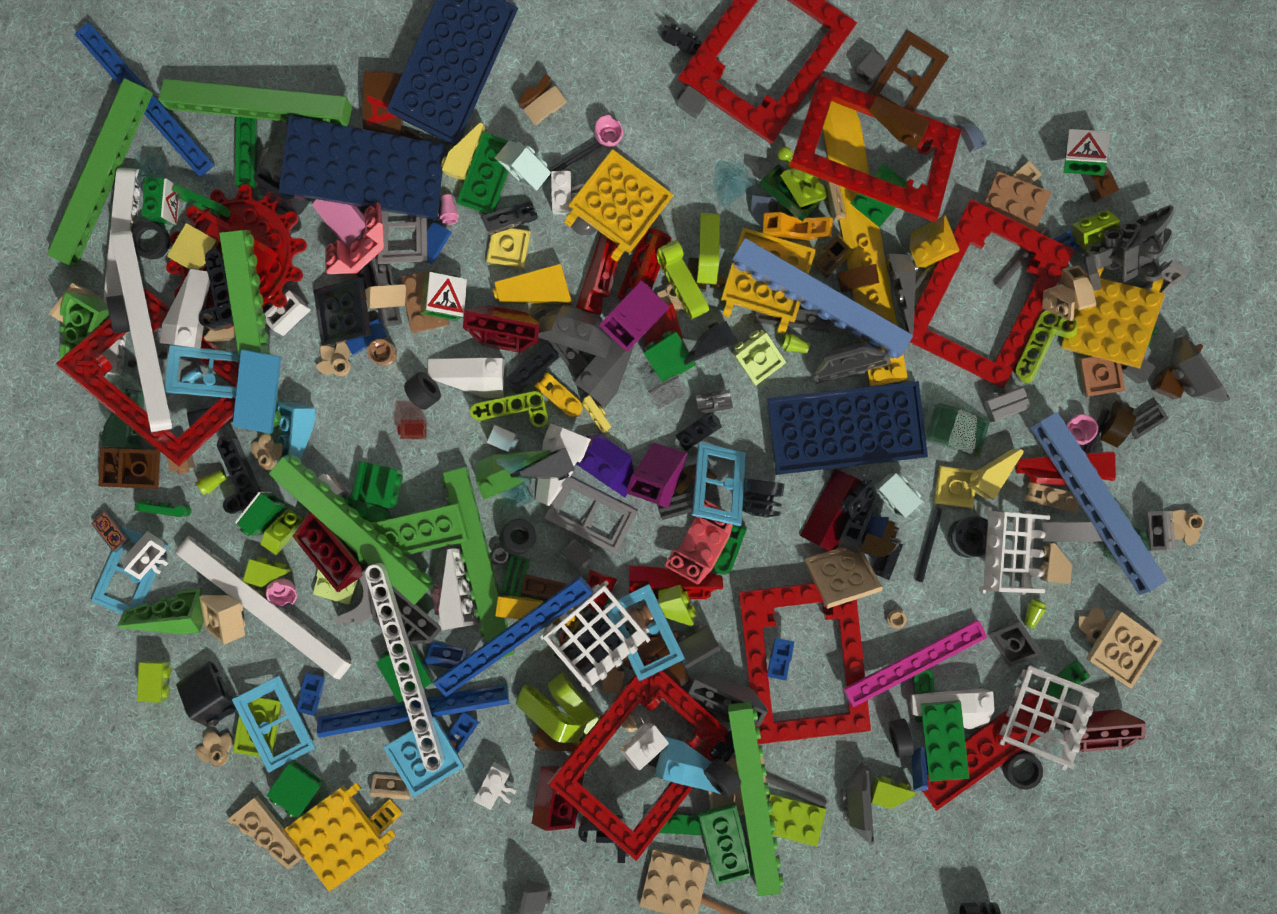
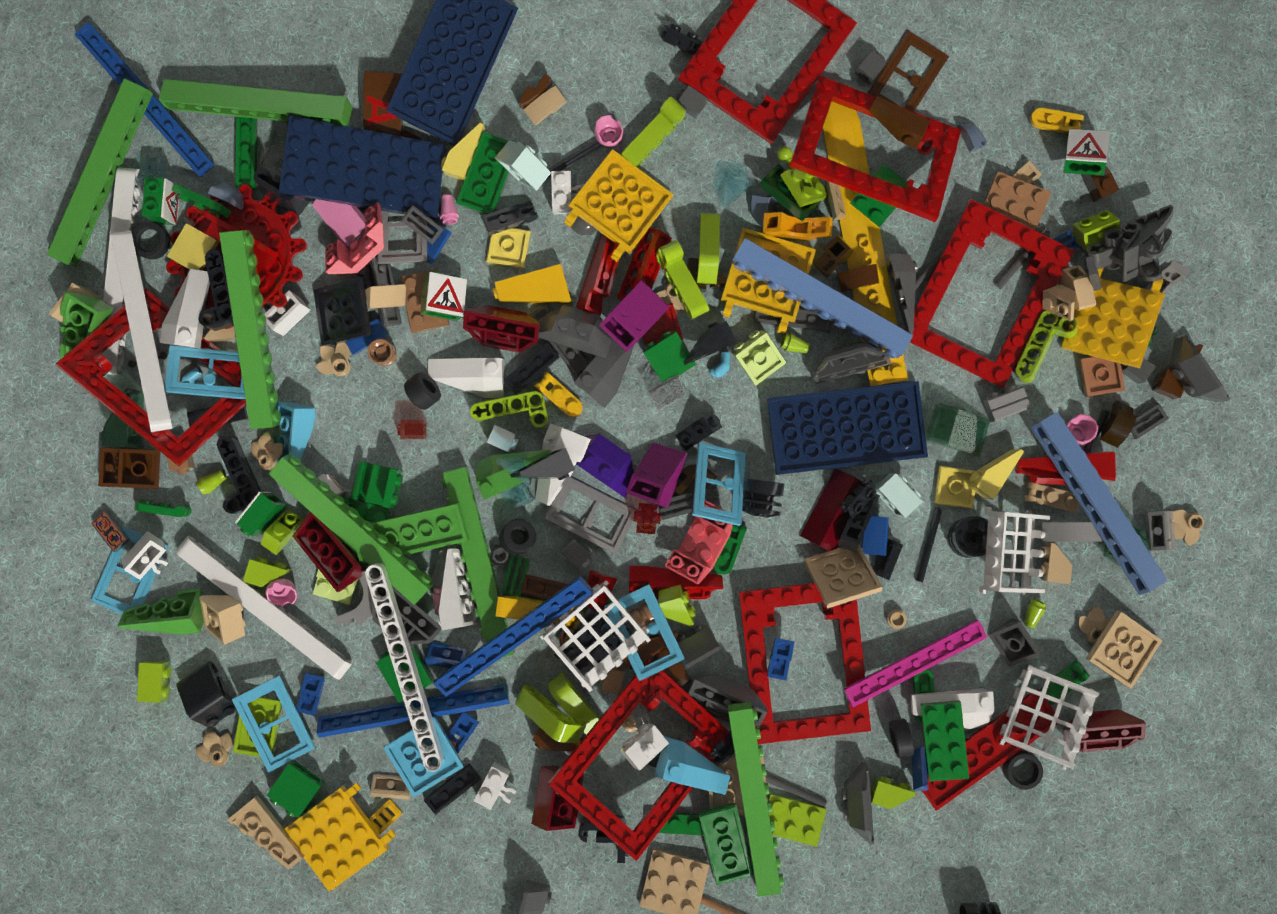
black tyre [106,295,130,334] -> none
dark azure tile [233,349,282,434] -> none
light yellow plate [582,395,611,433] -> none
dark grey hips [696,389,733,414] -> none
black tyre [704,758,741,797] -> none
dark brown brick [860,520,900,557] -> none
yellow slope [910,215,960,267] -> none
none -> sand blue brick [207,181,244,210]
none -> dark grey tile [400,205,444,245]
none -> black tile [424,763,481,815]
none -> lime beam [621,96,686,168]
none -> clear red brick [633,503,661,534]
none -> medium azure arm [710,352,730,378]
none -> yellow plate [1030,108,1084,134]

